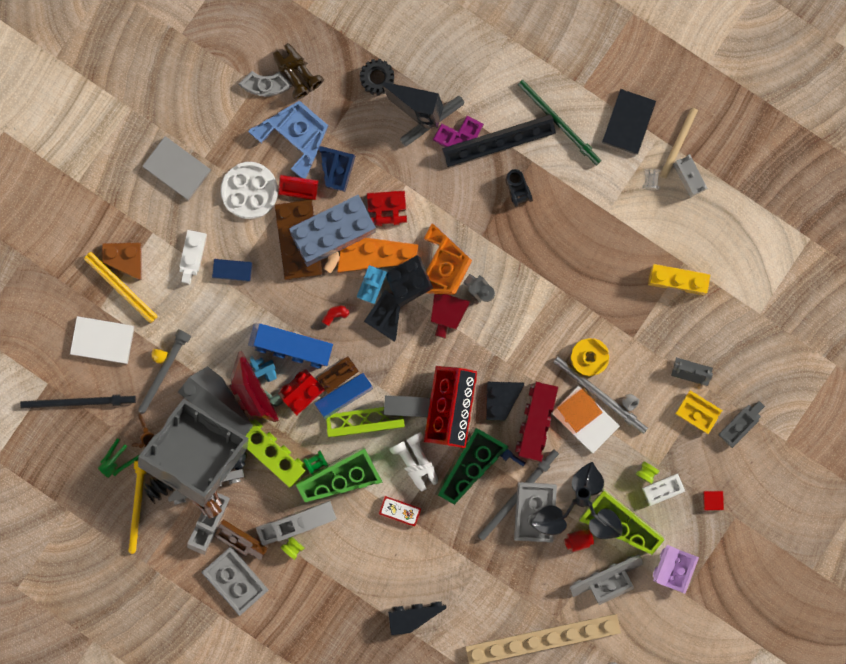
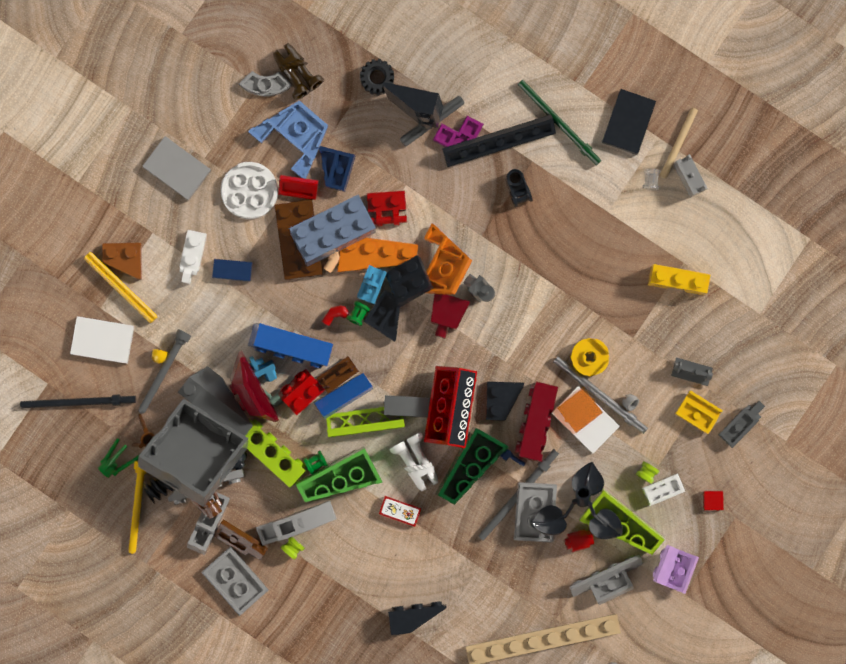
none -> green bush [346,301,370,326]

